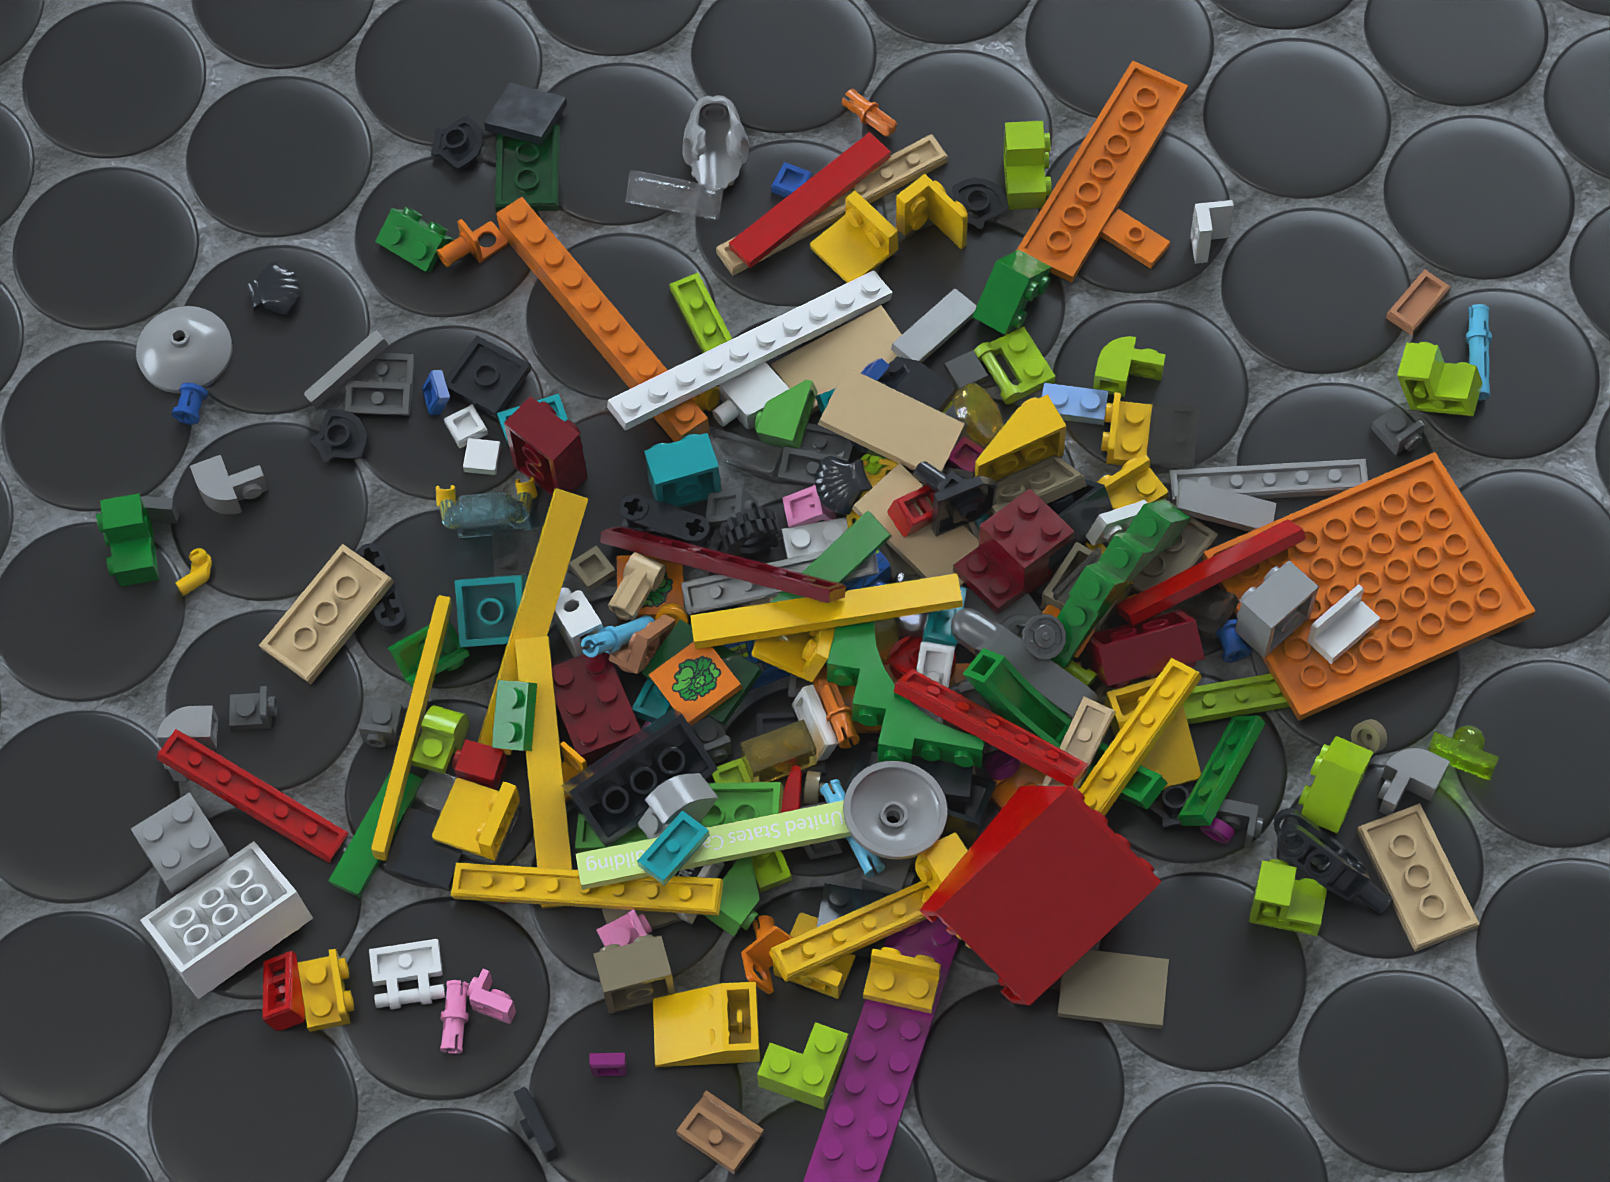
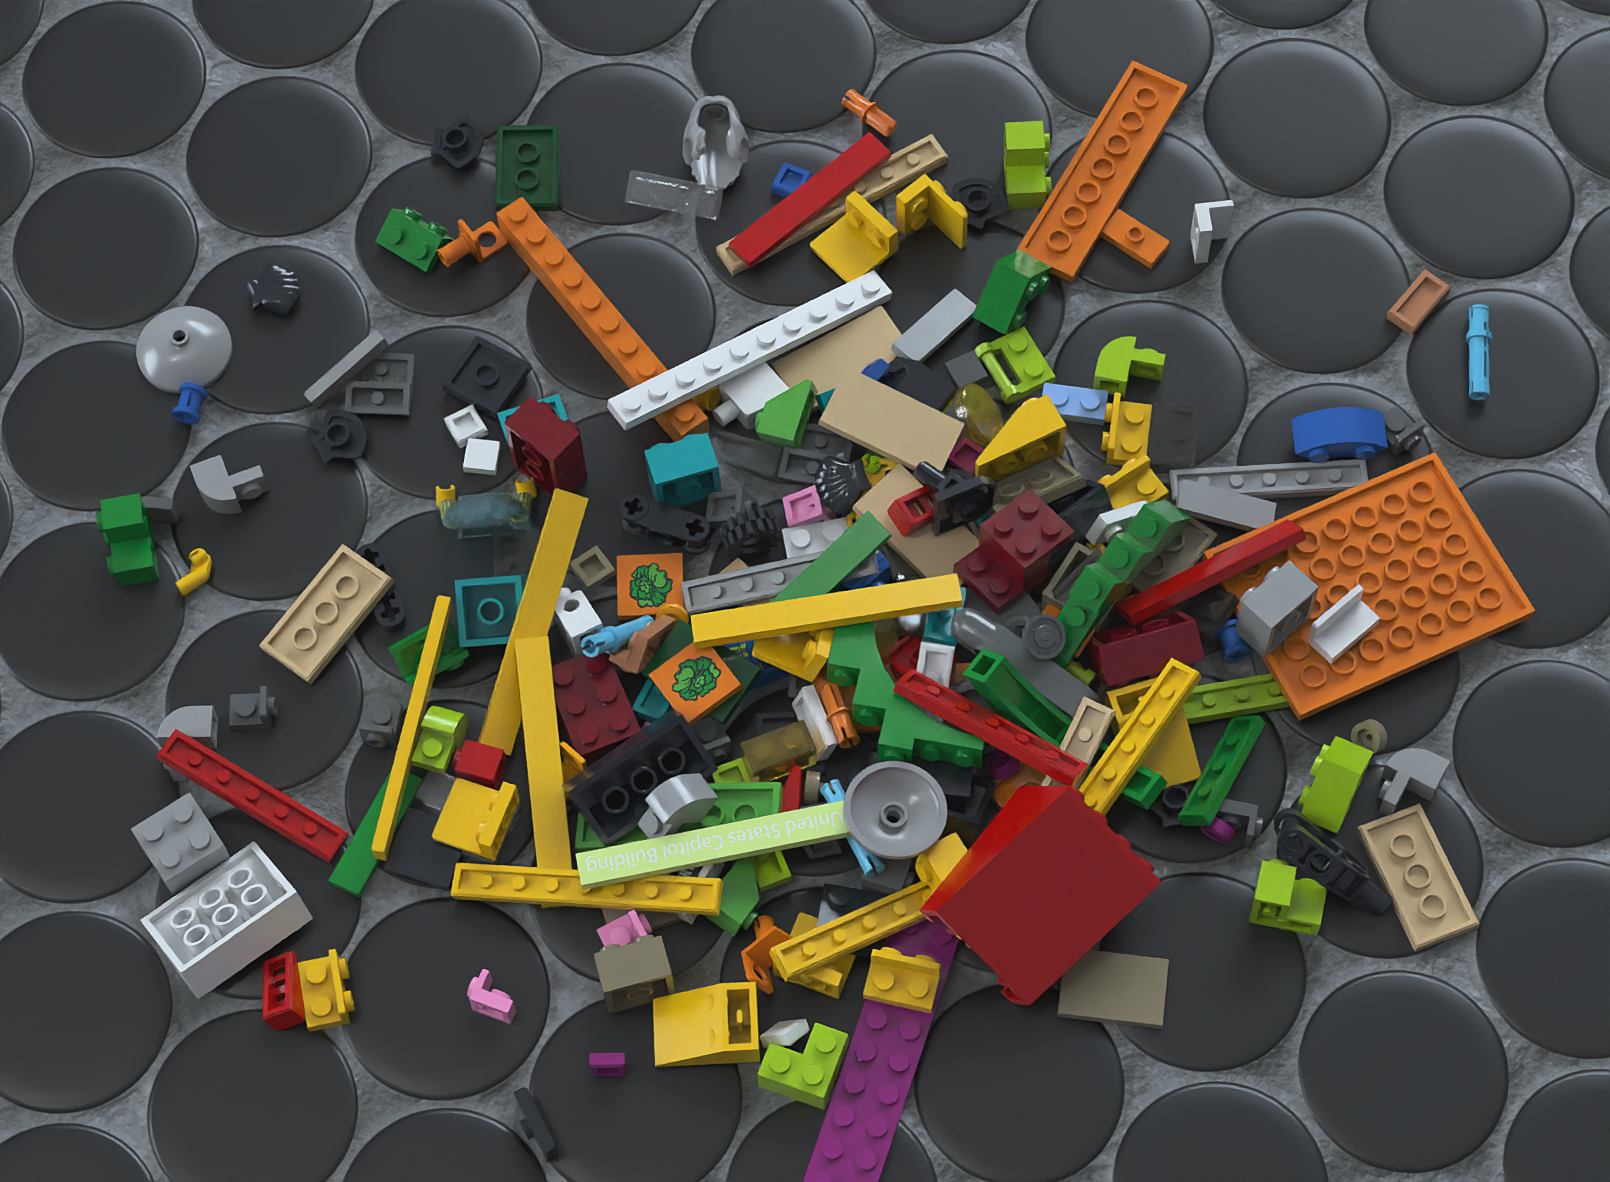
white plate [369,939,446,1010] -> none
blue tile [421,370,450,415] -> none
bright pink pin [440,980,469,1054] -> none
black tile [484,83,567,145] -> none
bracket [492,680,537,751] -> none
dark red tile [600,525,846,603] -> none
tan piece [608,552,666,621] -> none
teal plate [637,810,710,886] -> none
lime tile [669,272,732,354] -> none
medium nougat plate [676,1090,764,1174] -> none
lime brick [1397,342,1483,416] -> none
clear neon green tile [1428,725,1499,780] -> none
none -> white tile [759,1019,810,1048]
none -> blue brick [1291,407,1388,463]

